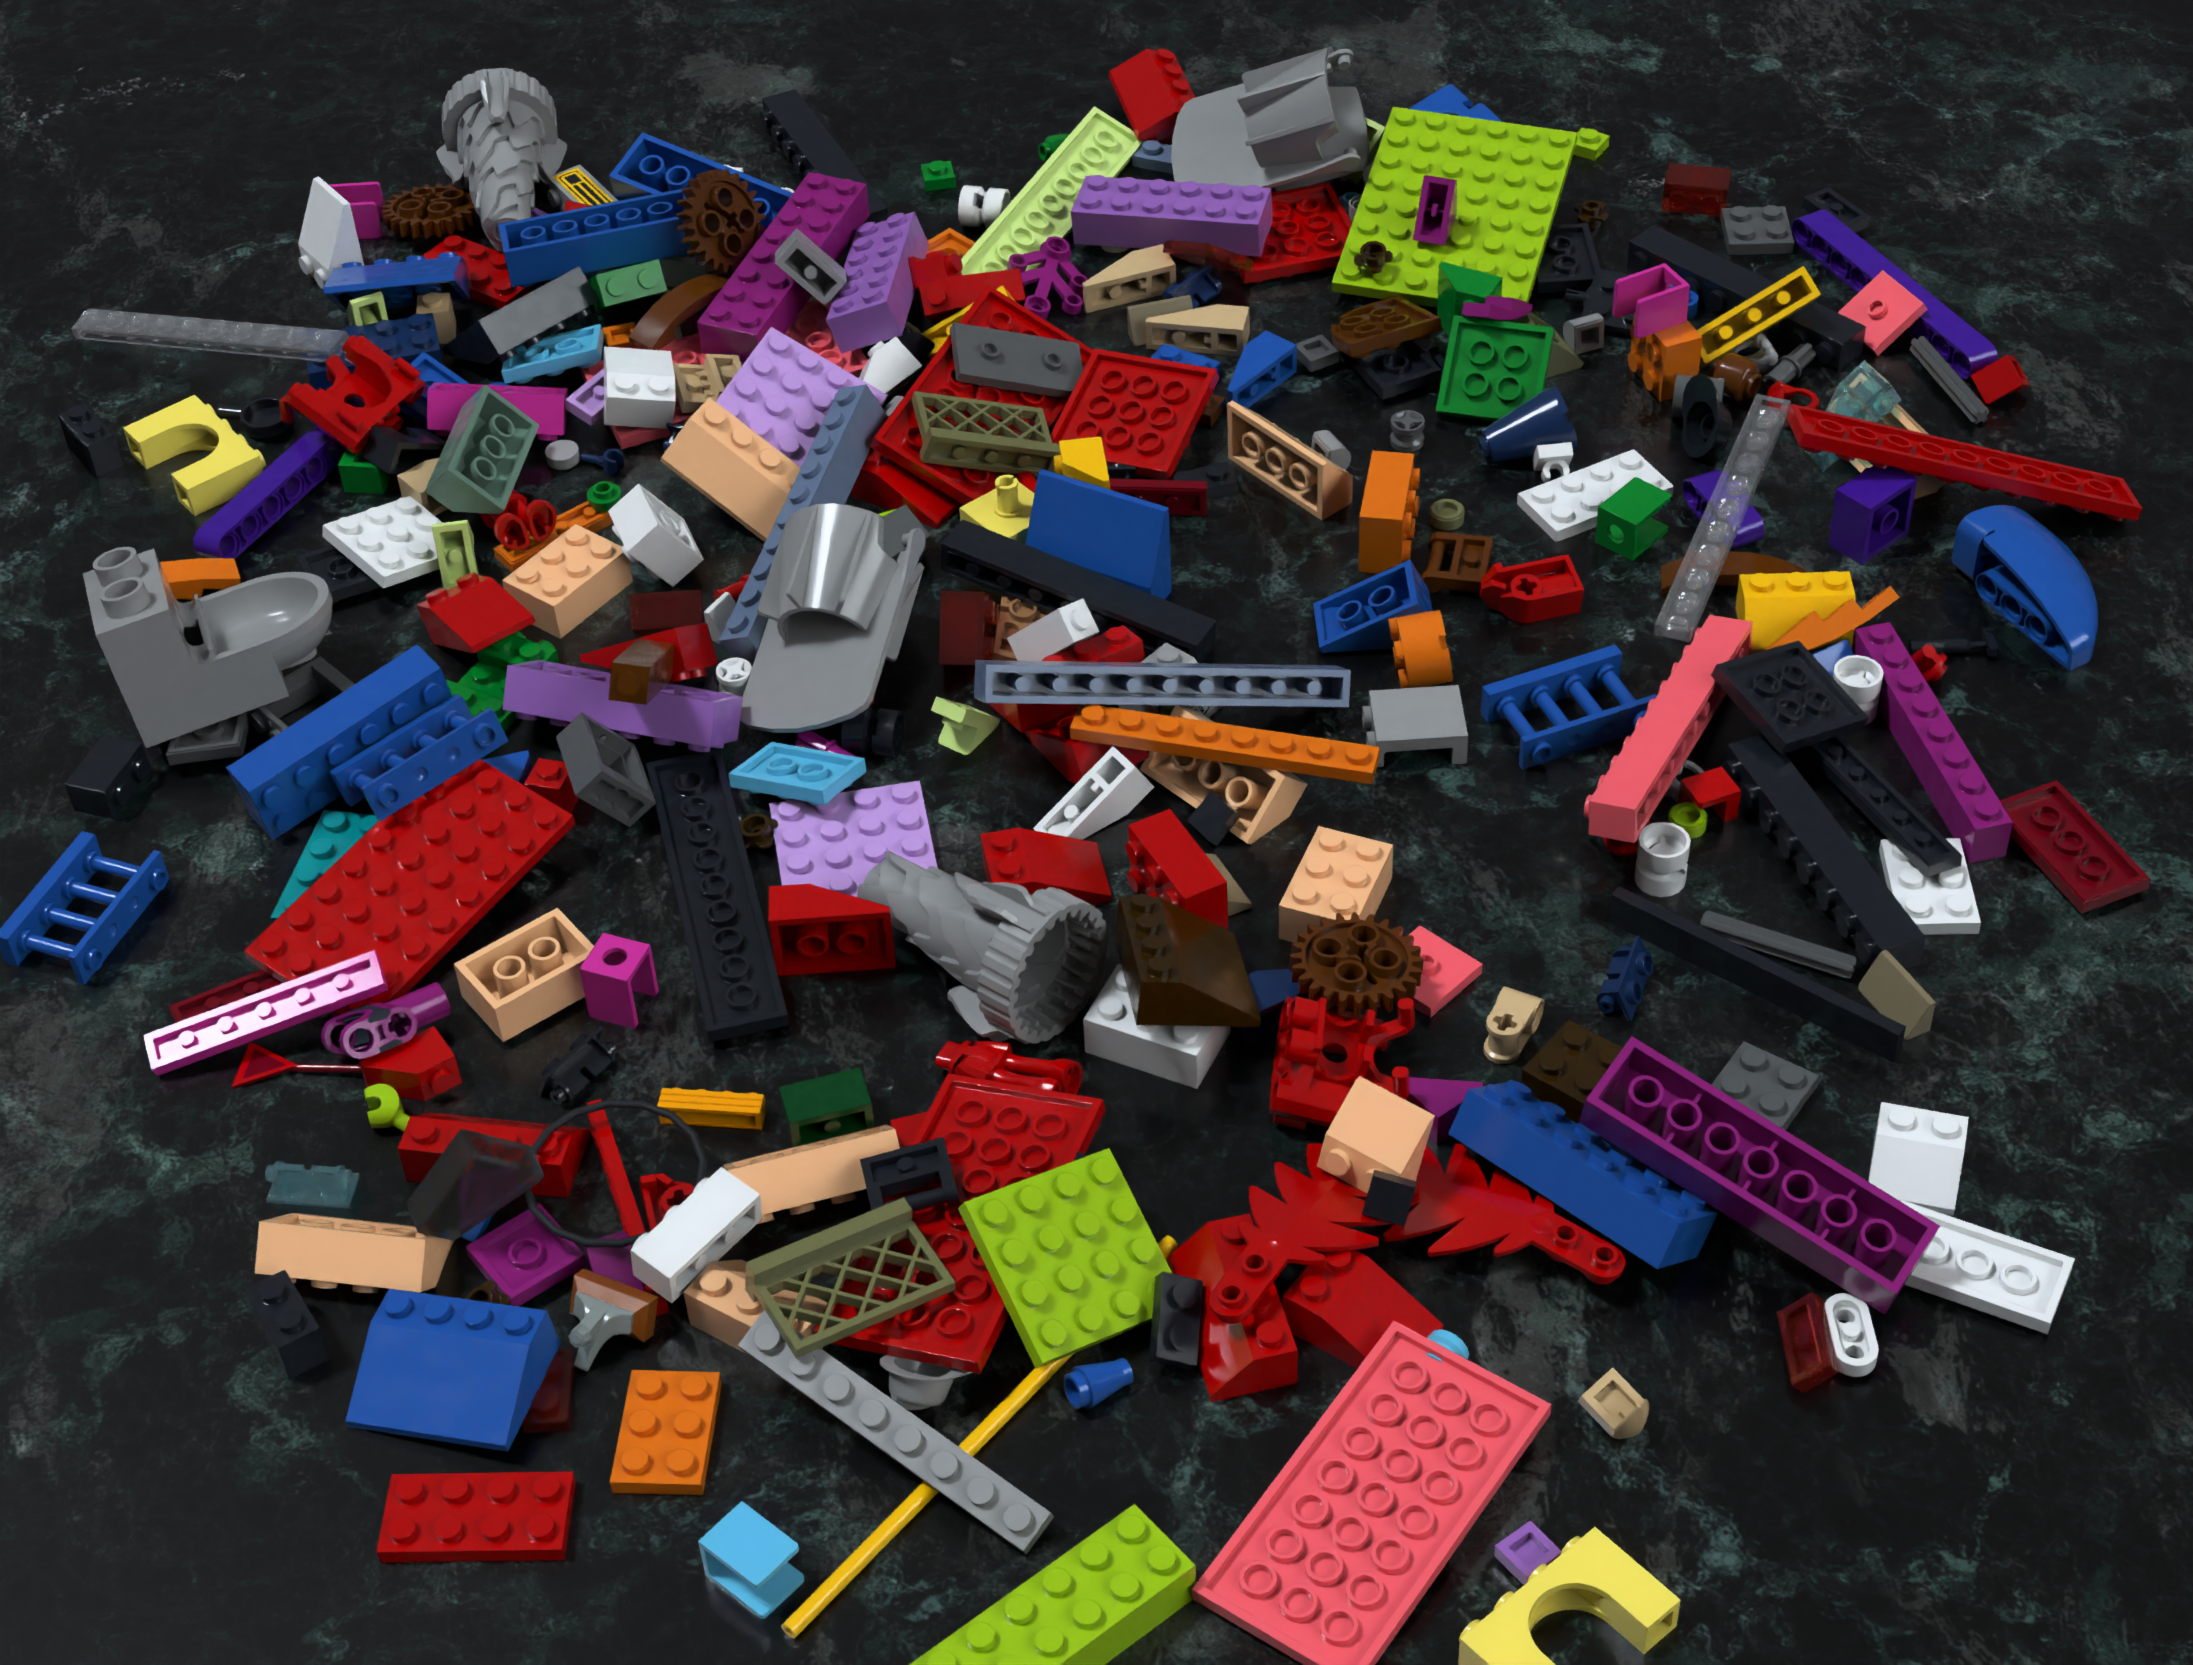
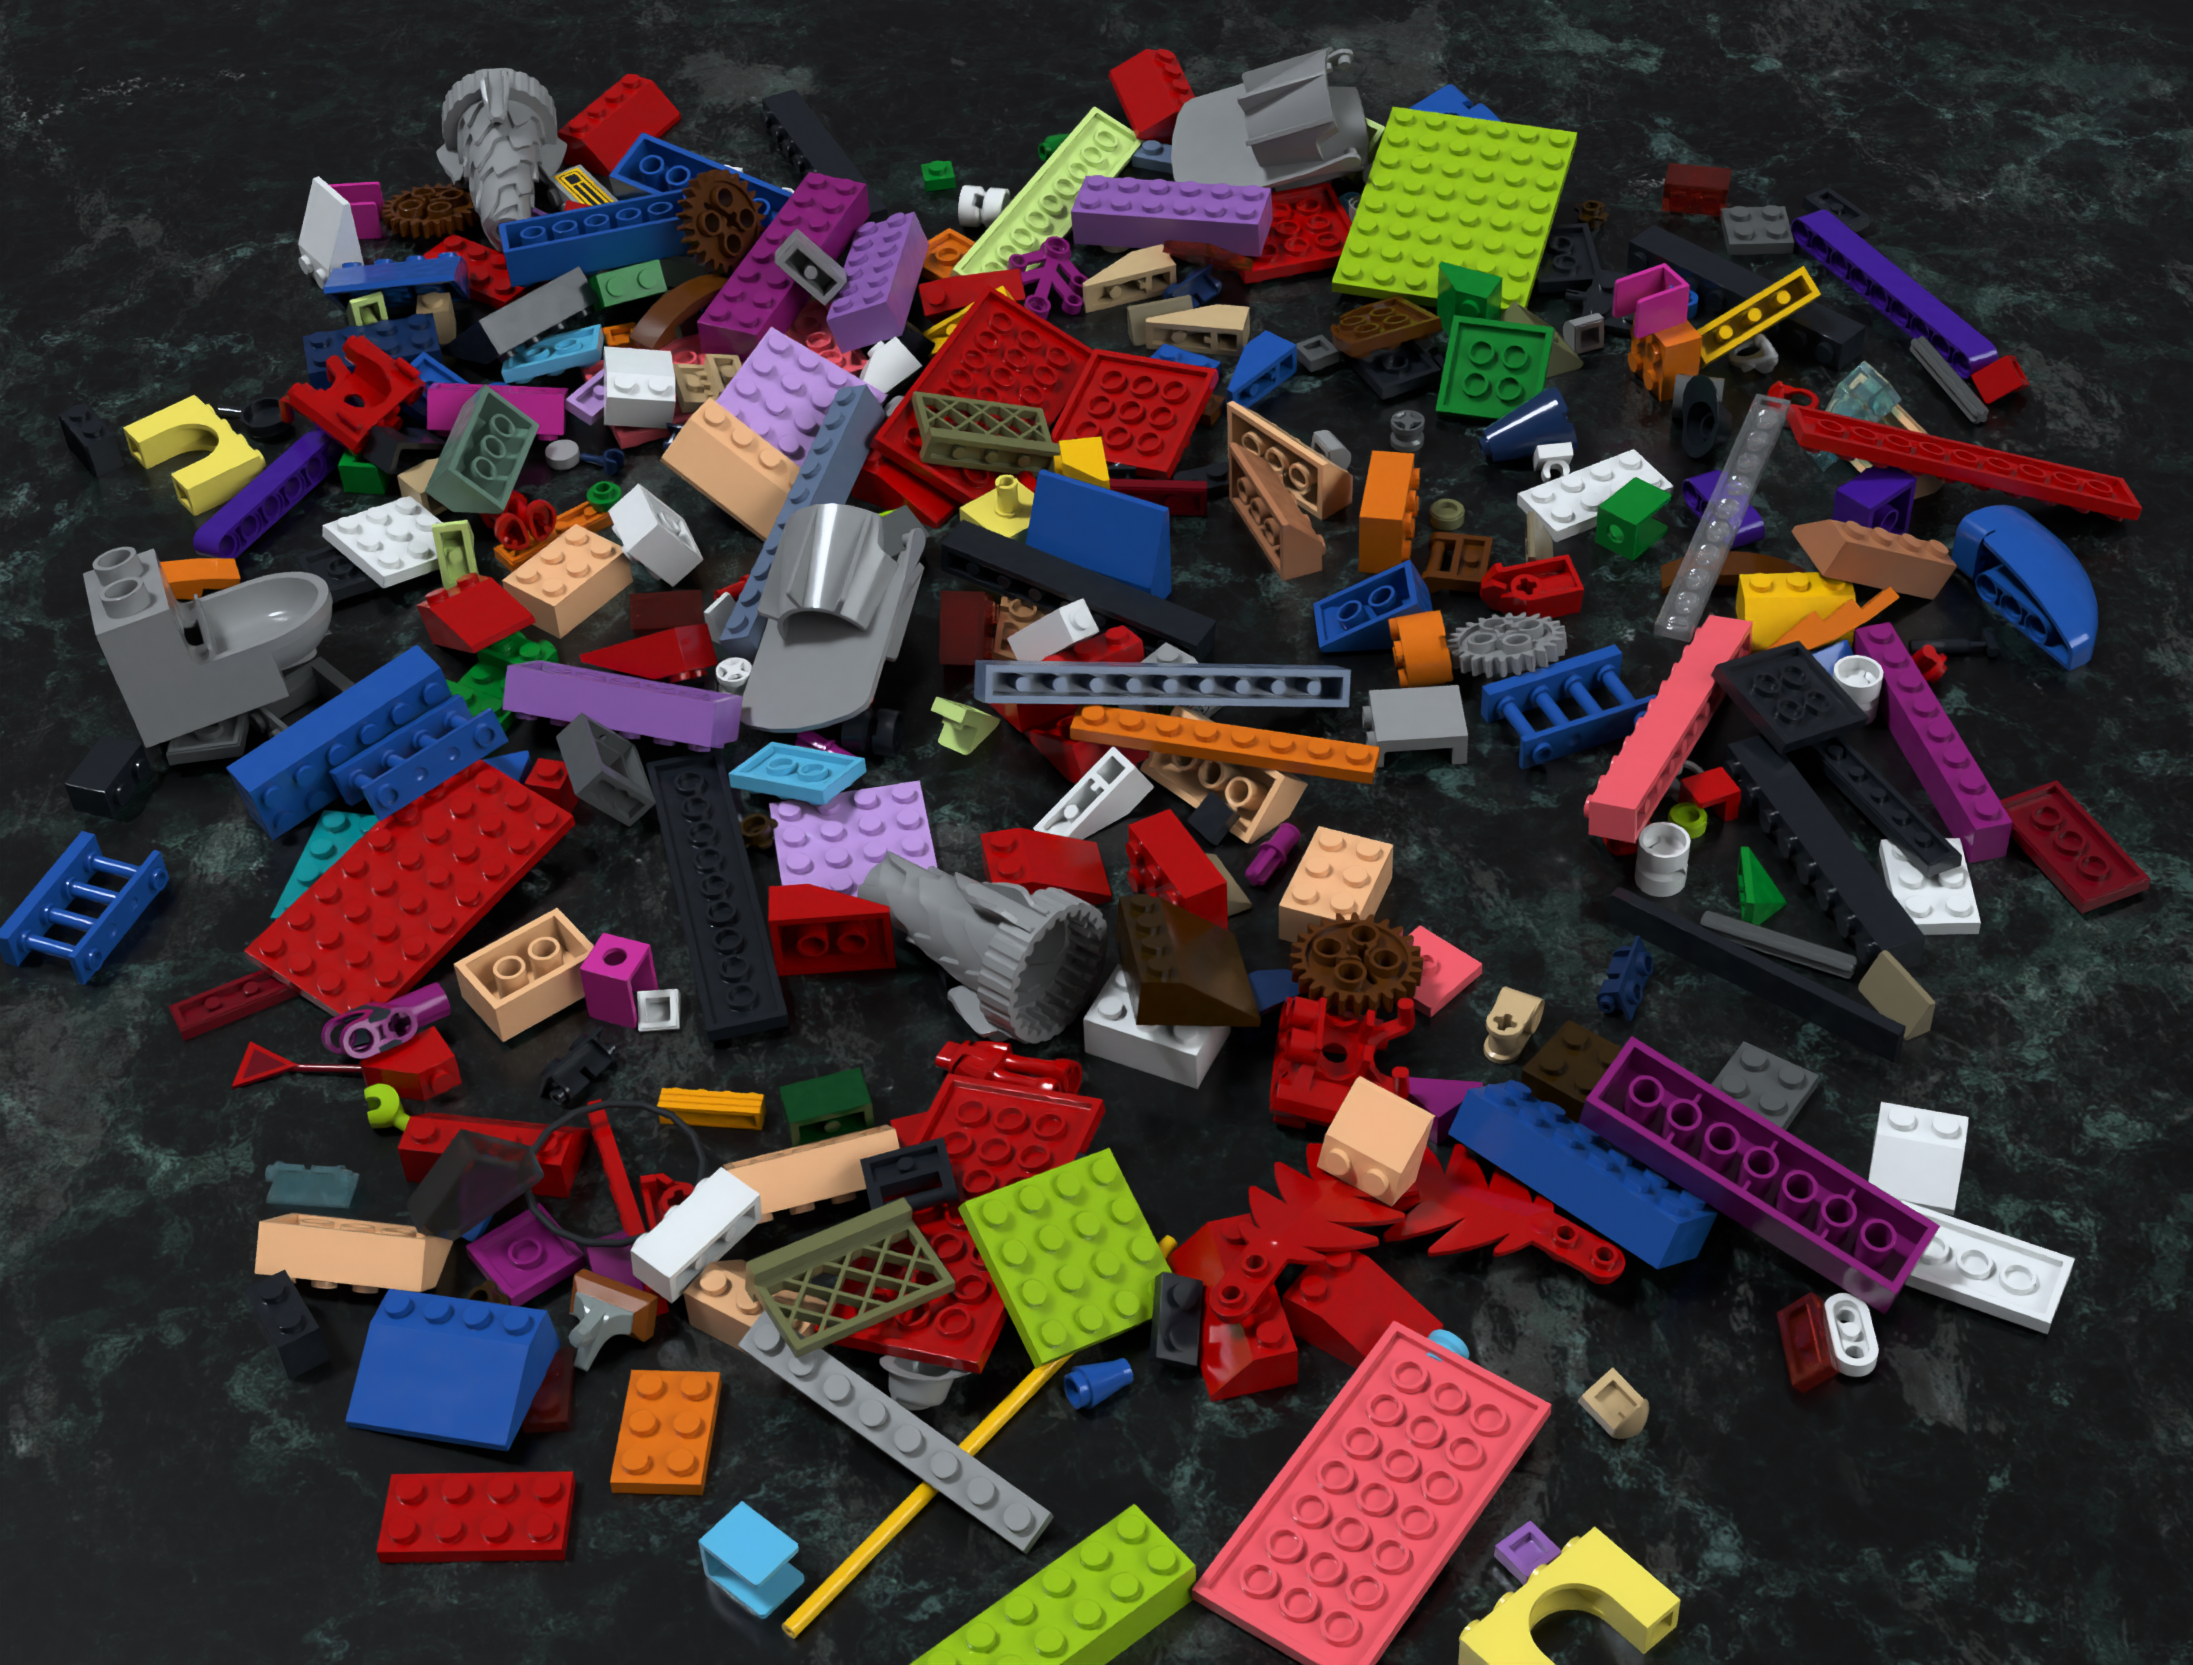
clear plate [71,309,349,362] -> none
plate [143,950,389,1076] -> none
reddish brown brick [608,639,675,705] -> none
red brick [908,251,963,291] -> none
dark grey plate [950,322,1083,399] -> none
dark brown plate [1354,241,1393,274] -> none
black tile [1362,1170,1417,1227] -> none
magenta slope [1413,175,1457,245] -> none
magenta slope [1462,296,1533,320] -> none
lime plate [1573,128,1610,161] -> none
reddish brown head [1709,352,1762,403] -> none
dark grey axle [1762,343,1816,391] -> none
coral plate [1838,270,1928,356] -> none
none -> red slope [558,73,681,177]
none -> white slope [637,989,681,1032]
none -> nougat slope [1229,443,1326,581]
none -> magenta axle [1245,823,1301,886]
none -> light grey gear [1446,612,1567,678]
none -> dark tan slope [1525,511,1553,563]
none -> green slope [1737,847,1788,926]
none -> nougat slope [1791,519,1957,600]

